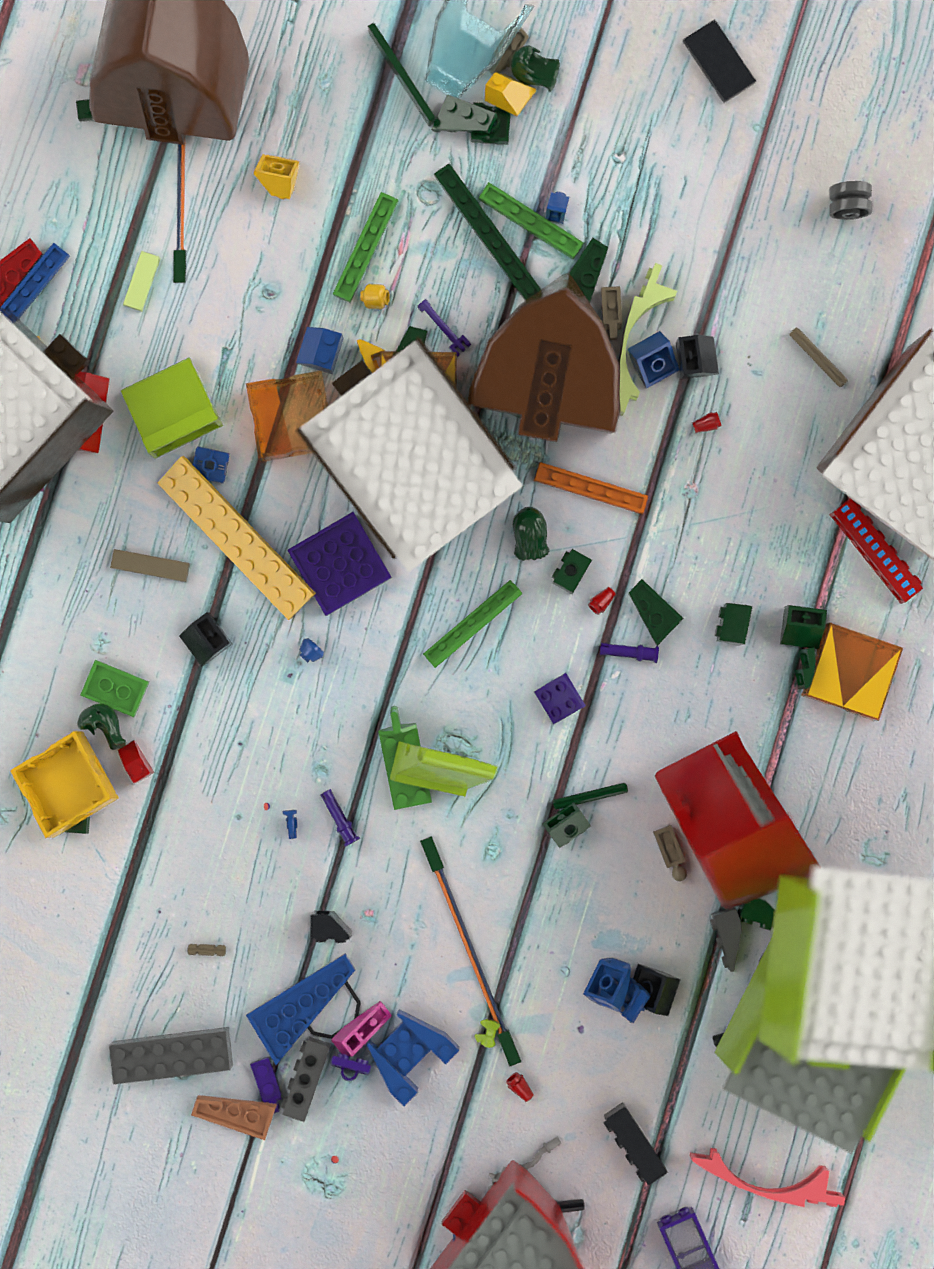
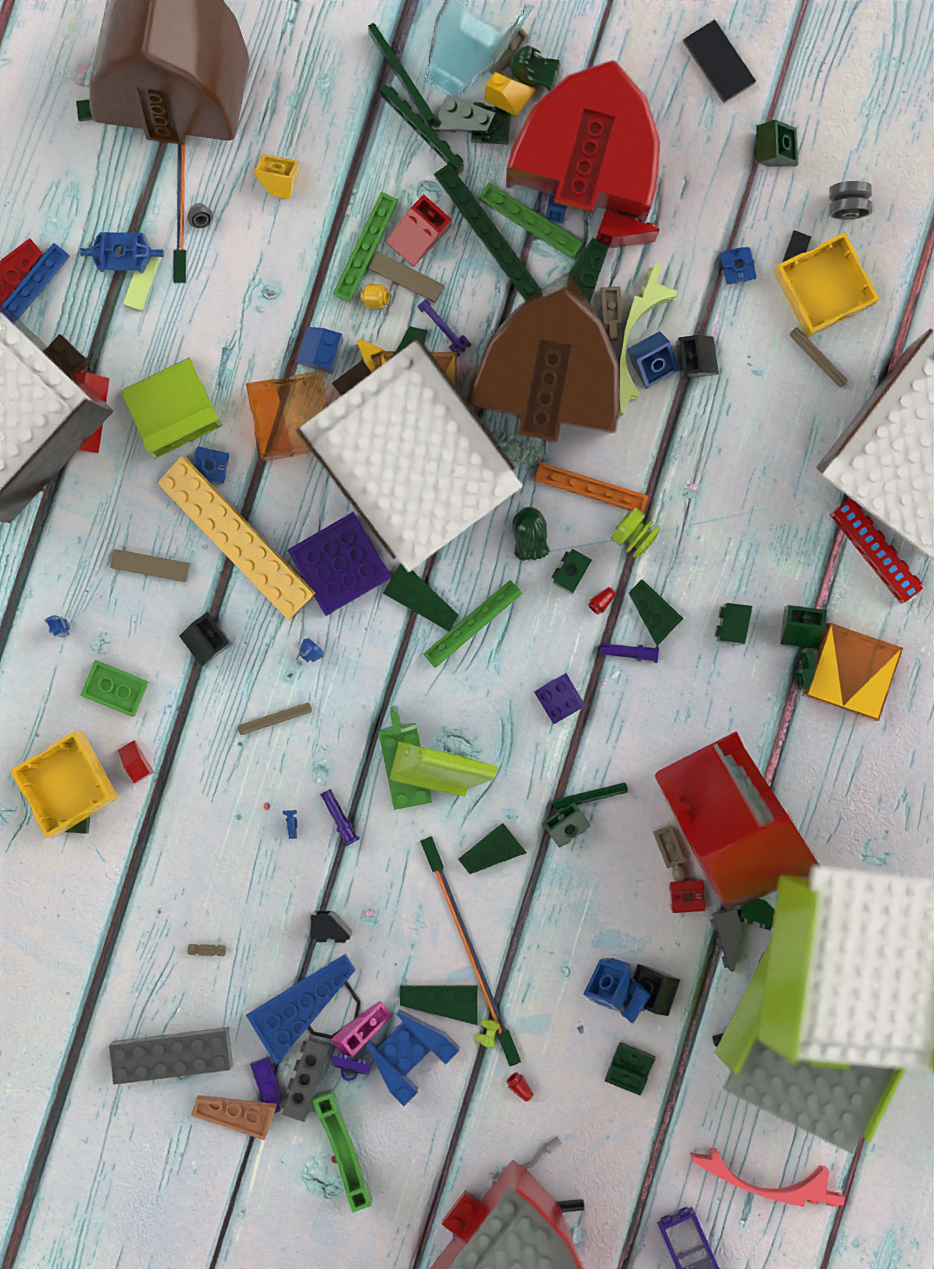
dark green piece [77,704,126,750] -> none
black brick [603,1102,668,1186] -> none
red cone [692,412,722,433] -> none
none -> blue plate [45,615,70,638]
none -> blue plate [80,232,164,273]
none -> dark grey cone [187,203,213,228]
none -> dark tan axle [238,703,312,735]
none -> bright green arch [313,1089,373,1213]
none -> dark tan tile [368,251,444,303]
none -> dark green plate [379,84,464,175]
none -> dark green wing [383,563,459,631]
none -> slope [386,194,452,267]
none -> dark green wing [400,985,478,1025]
none -> dark green wing [458,823,527,874]
none -> red piece [506,60,660,223]
none -> red slope [596,210,660,248]
none -> dark green slope [604,1042,655,1096]
none -> lime wheel [610,508,661,559]
none -> red piece [669,880,706,913]
none -> blue piece [720,247,757,285]
none -> dark green slope [755,120,798,167]
none -> yellow tile [773,232,880,338]
none -> black tile [782,230,812,263]

